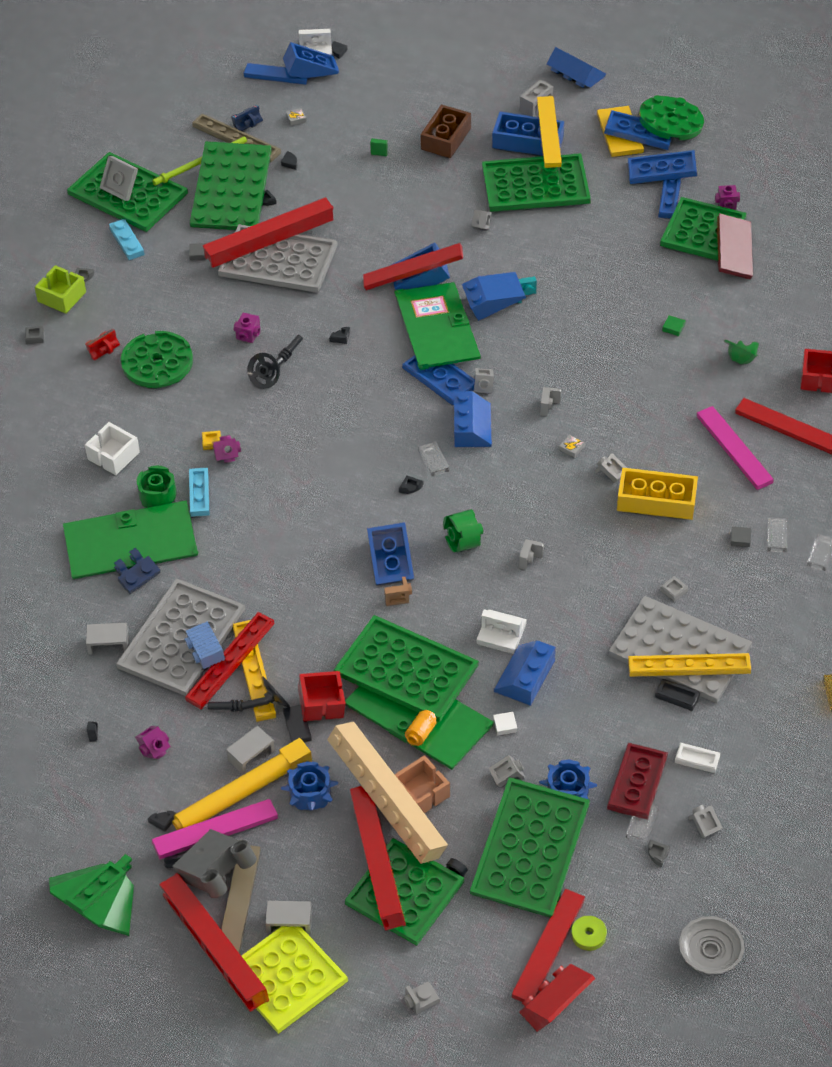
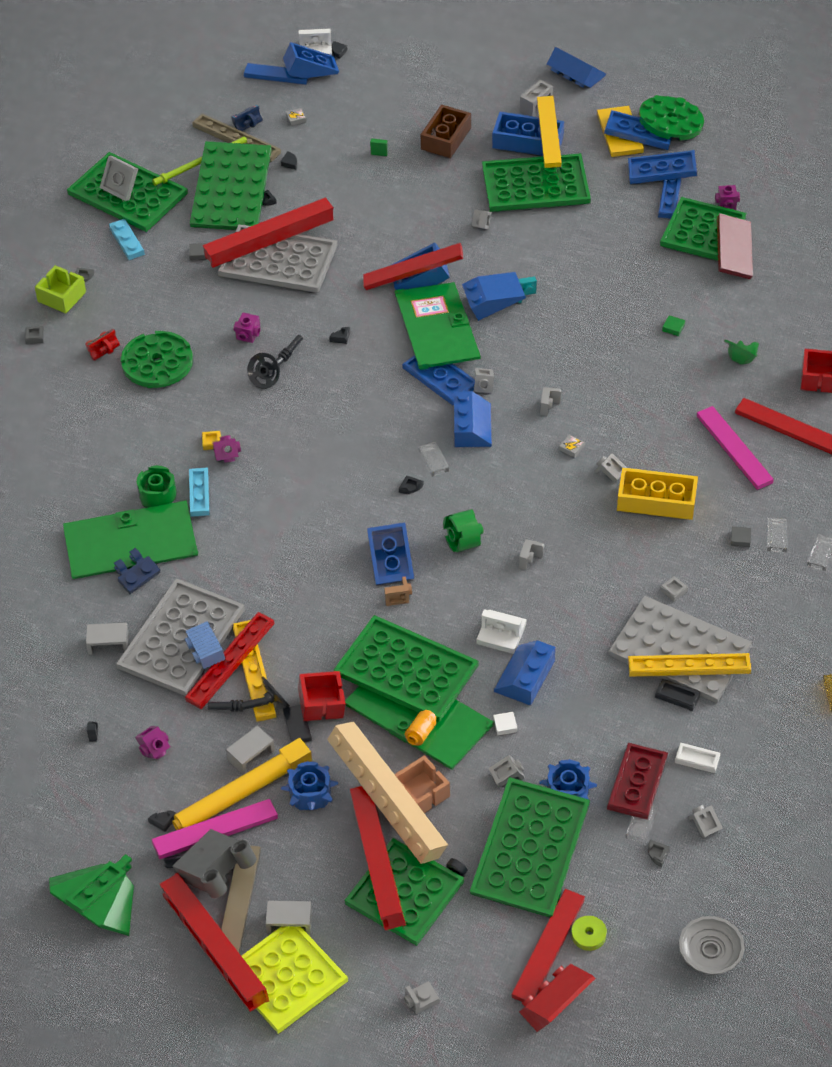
white piece [85,422,140,475] -> none

